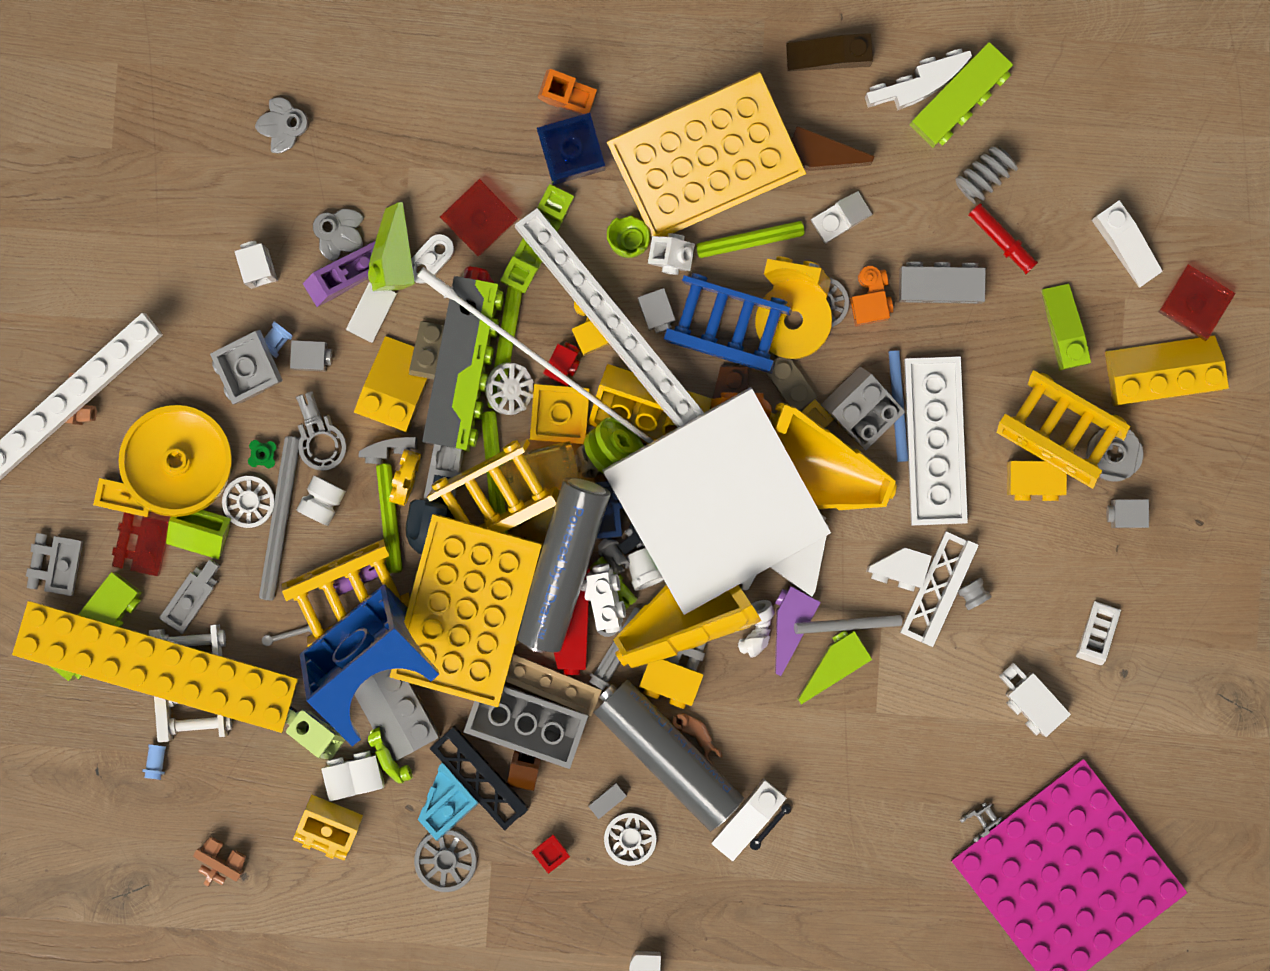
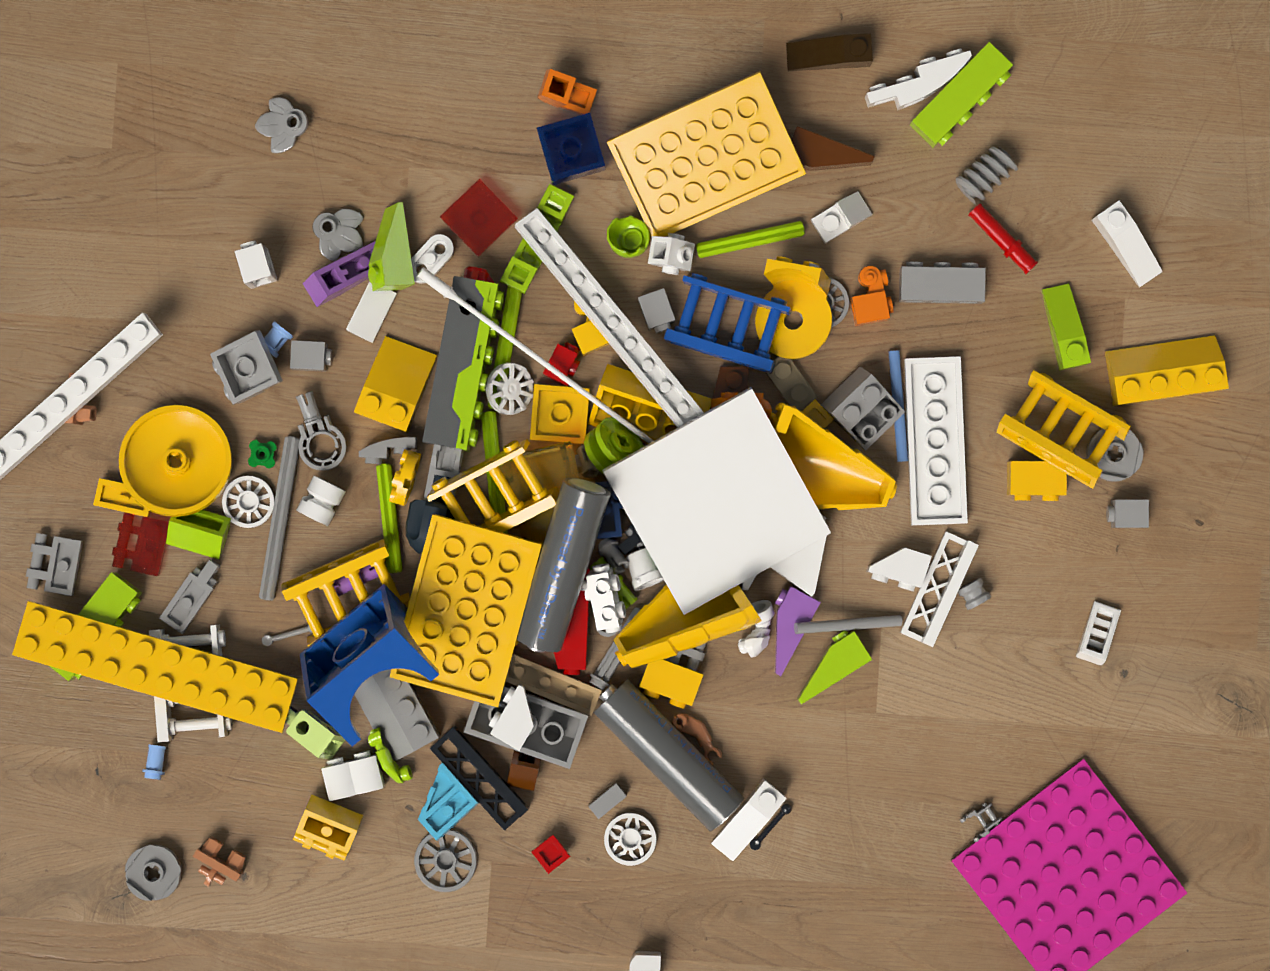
dark tan plate [409,321,444,379] -> none
white brick [999,663,1071,737] -> none
clear red plate [1158,264,1236,341] -> none
none -> light grey plate [125,844,182,901]
none -> white slope [489,684,535,751]

